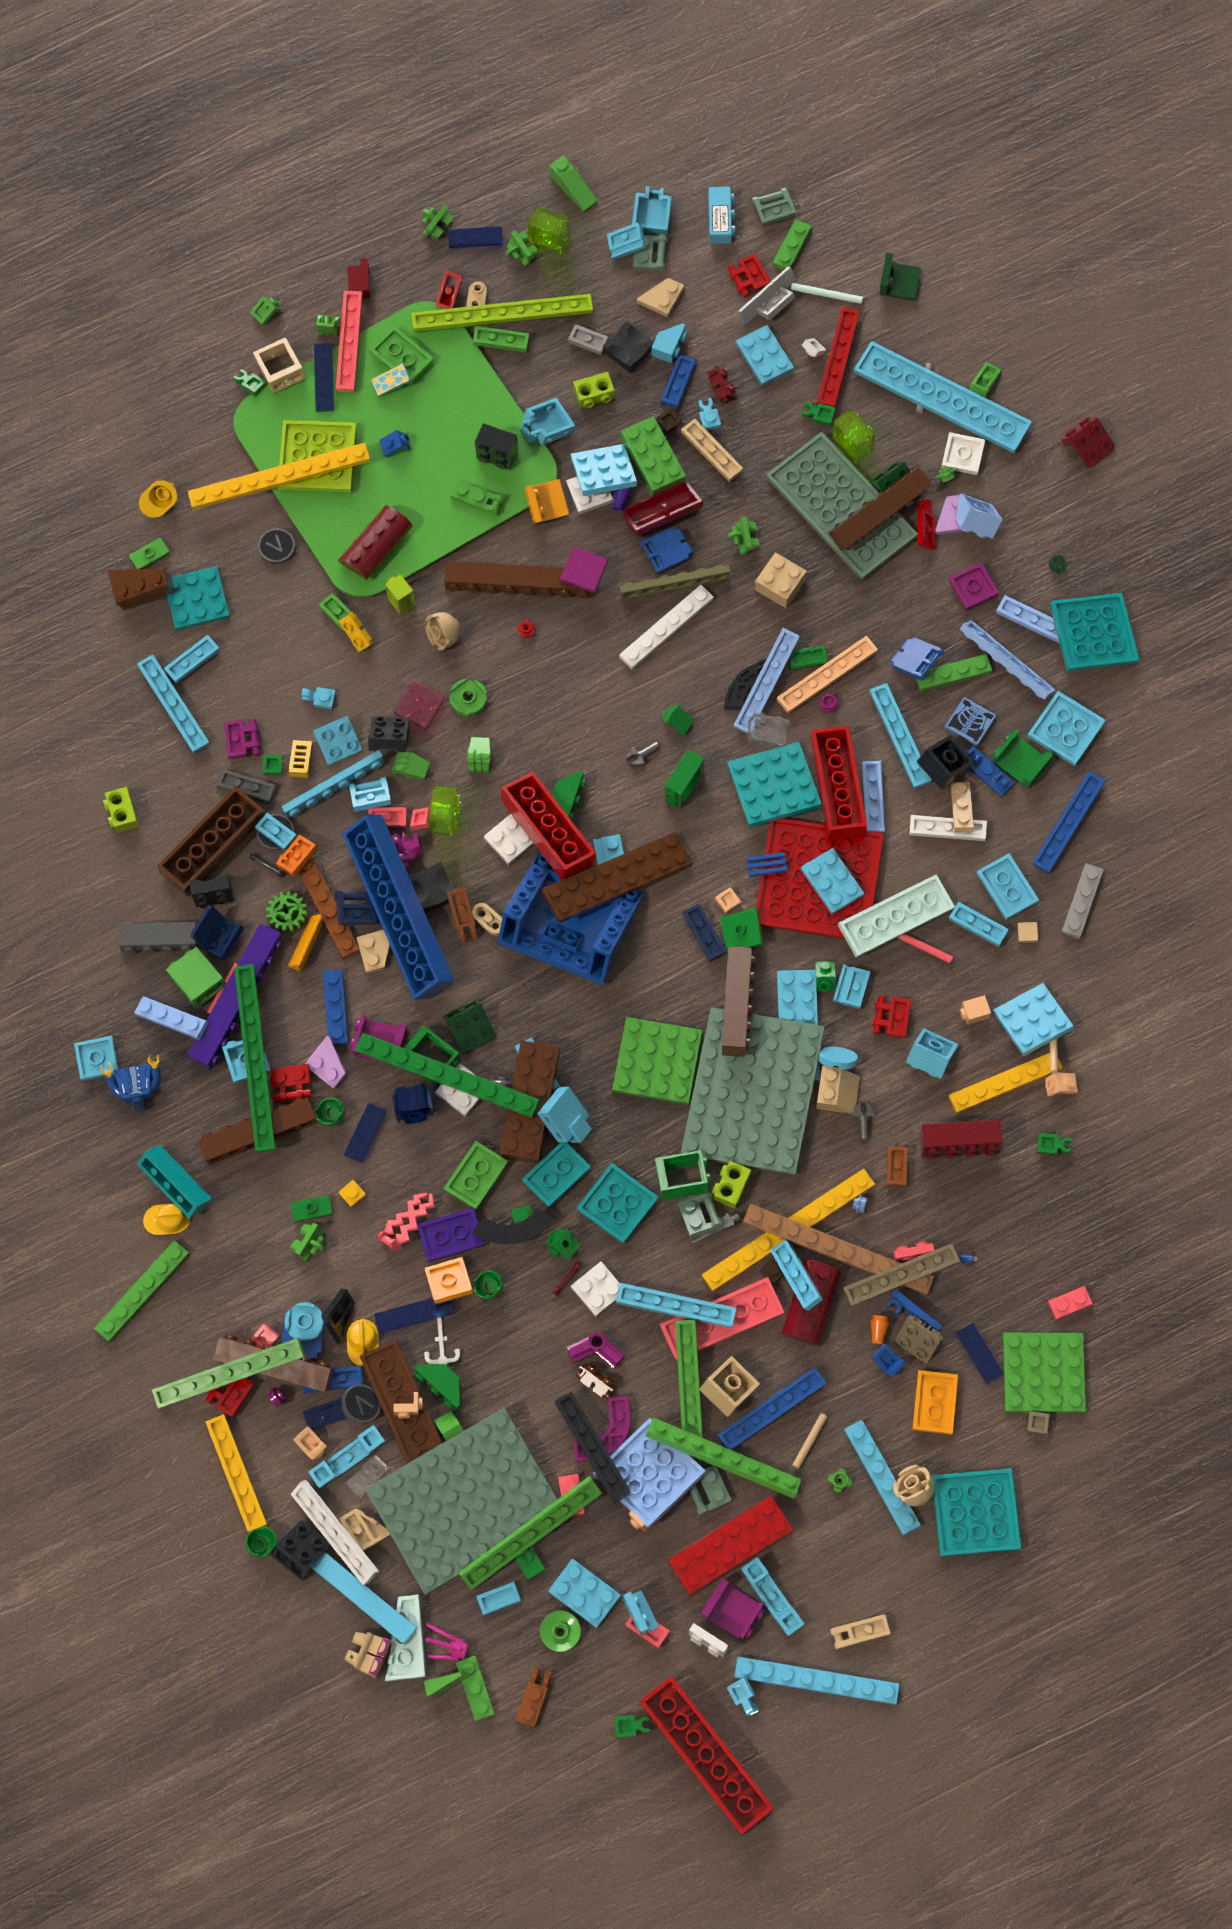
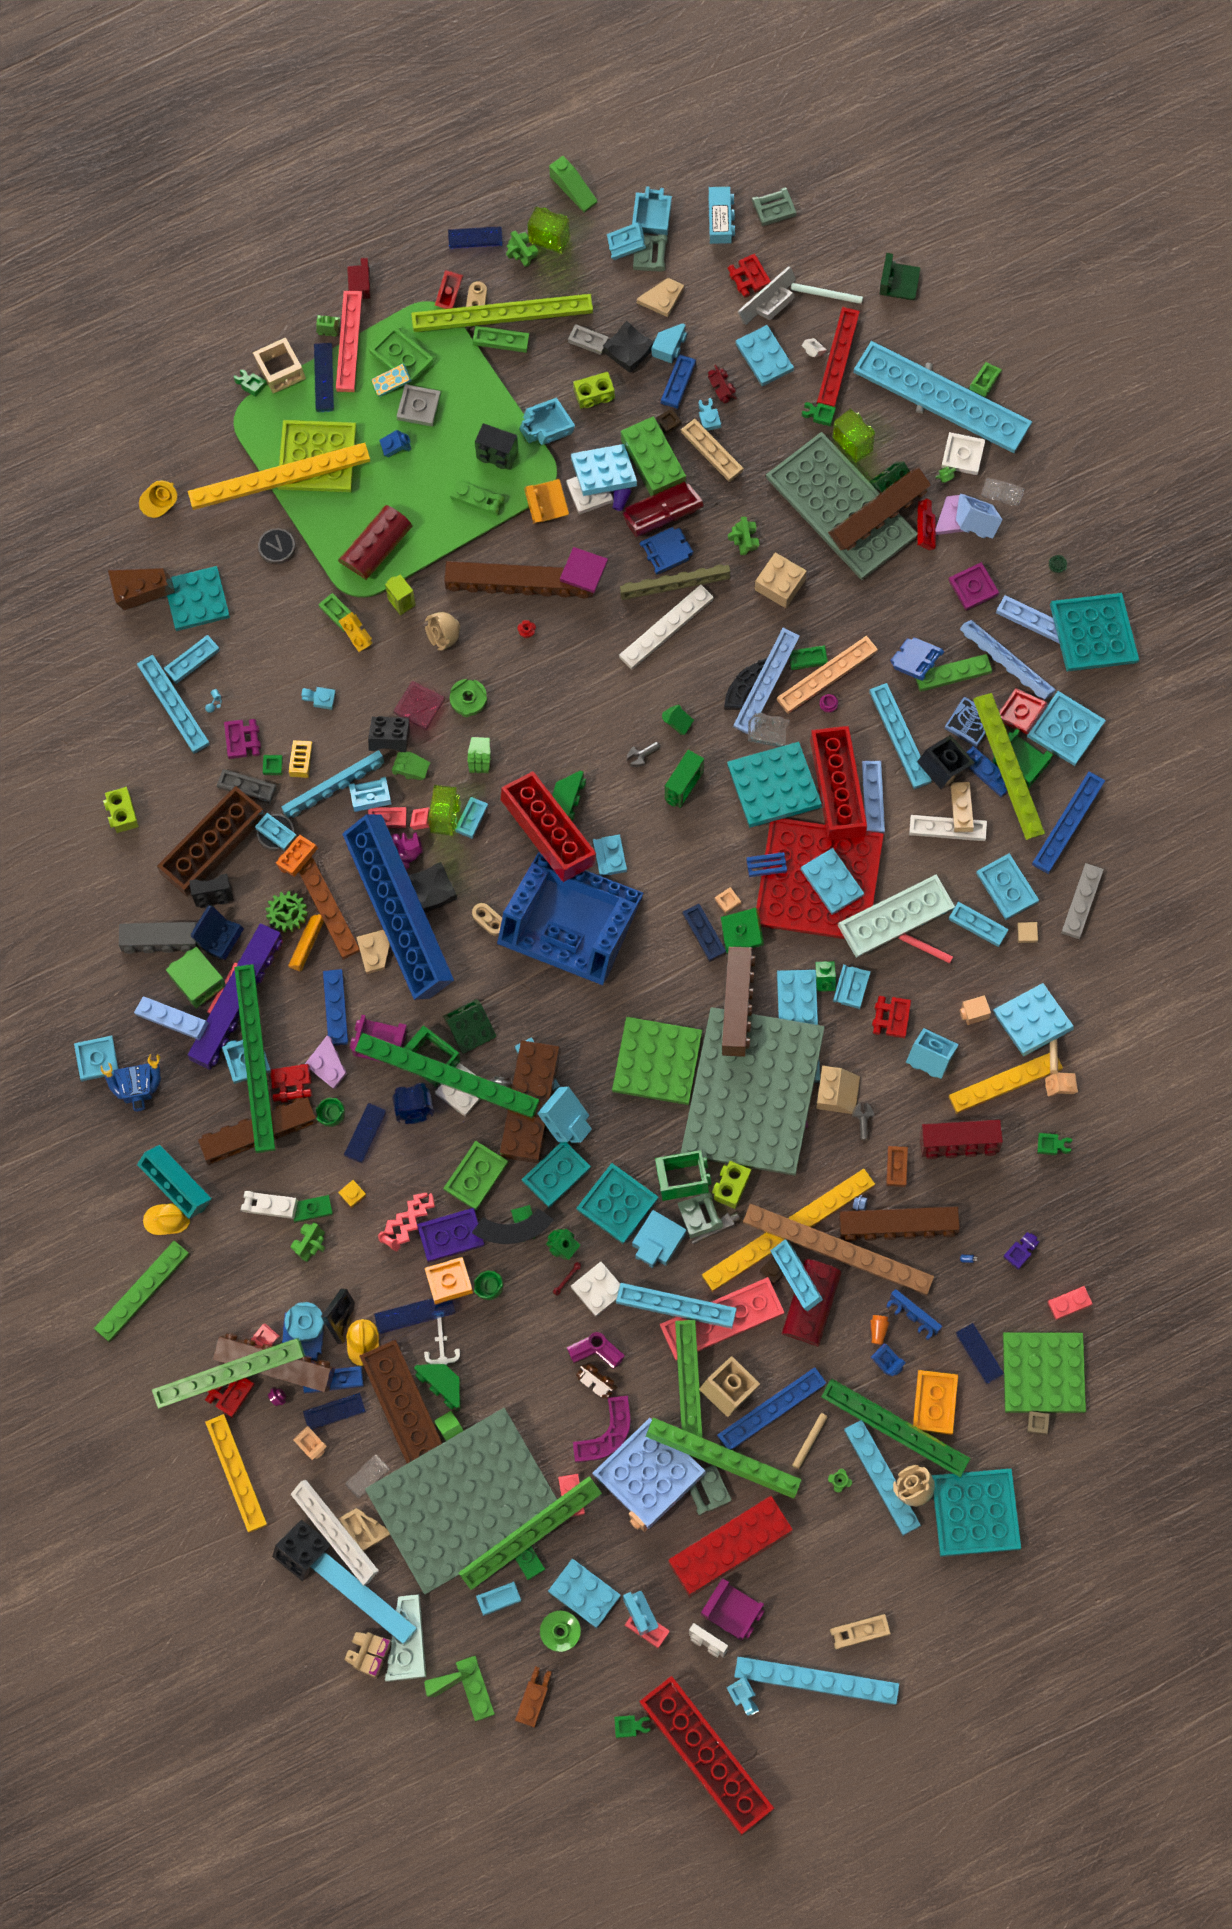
bright green plate [129,538,170,569] -> none
green hair [245,1526,277,1558] -> none
bright green bracket [250,296,282,325] -> none
black hinge [250,853,284,877] -> none
medium azure slope [308,1425,385,1488] -> none
medium azure hinge [313,716,362,765] -> none
dark blue plate [335,891,377,925] -> none
black tile [341,1384,381,1424] -> none
light nougat bracket [394,1392,423,1419] -> none
bright green hips [421,205,453,239] -> none
dark pink plant [426,1623,468,1662] -> none
dark orange hinge [446,887,478,943] -> none
white plate [484,814,534,865] -> none
reddish brown plate [541,832,693,923] -> none
black plate [554,1392,631,1504] -> none
medium azure slope [741,1557,804,1636] -> none
bright green plate [773,219,812,270] -> none
medium azure tile [819,1047,858,1070] -> none
dark tan plate [843,1243,960,1307] -> none
coral plate [893,1242,934,1262] -> none
dark tan hinge [894,1315,944,1364] -> none
dark red bracket [1061,417,1115,468] -> none
none -> medium azure piece [205,689,222,713]
none -> white plate [241,1191,298,1219]
none -> light grey plate [397,385,441,427]
none -> medium azure plate [455,797,488,839]
none -> medium azure piece [632,1210,686,1268]
none -> green plate [822,1379,971,1477]
none -> reddish brown brick [839,1207,960,1242]
none -> lime plate [973,693,1045,840]
none -> clear slope [981,478,1024,506]
none -> plate [999,688,1048,734]
none -> dark purple plate [1003,1232,1040,1270]

